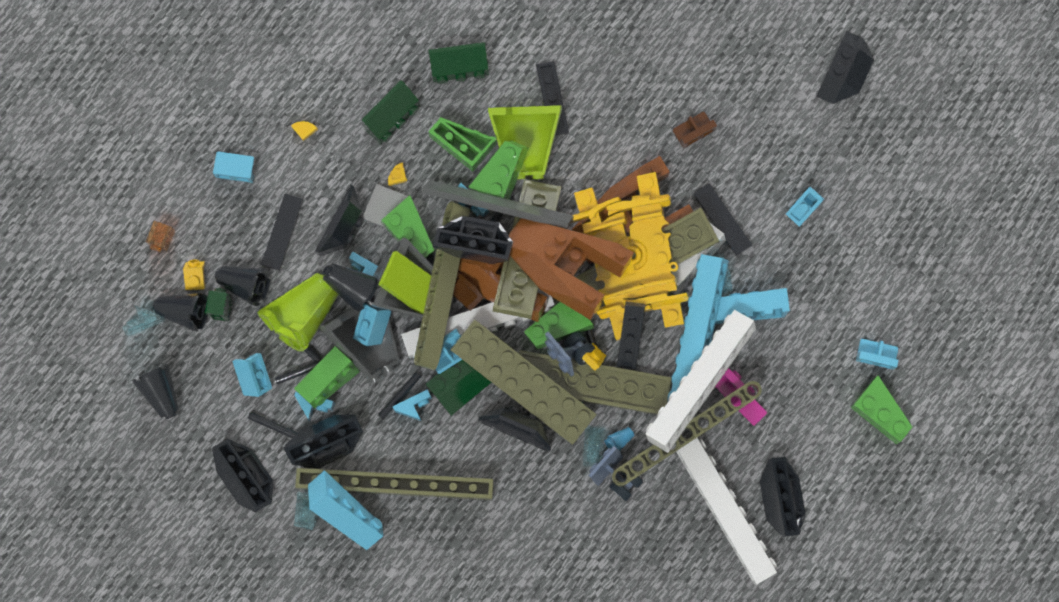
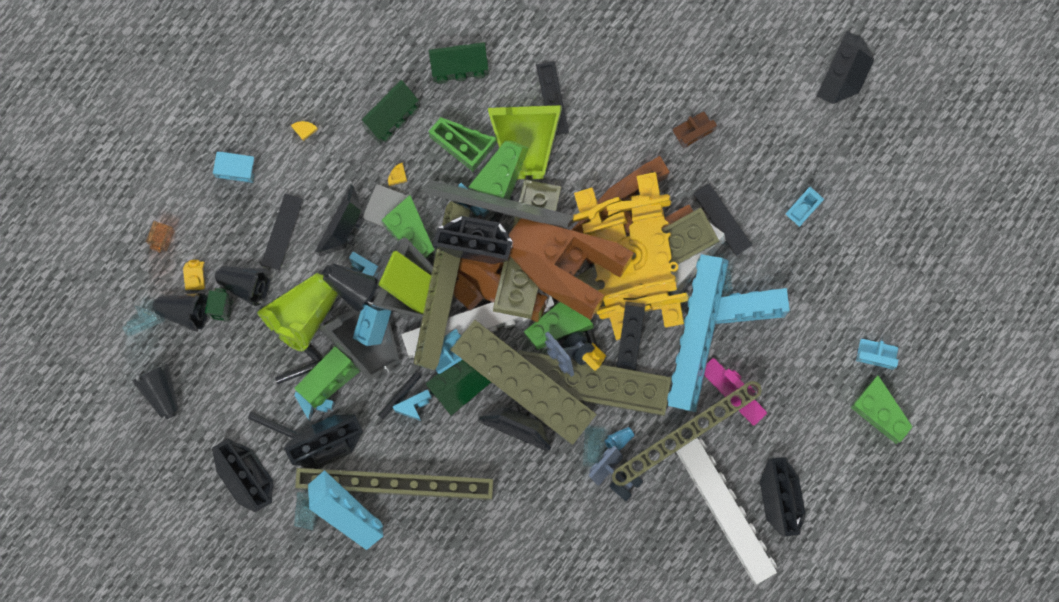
medium azure panel [232,353,272,397] -> none
white brick [646,310,756,453] -> none

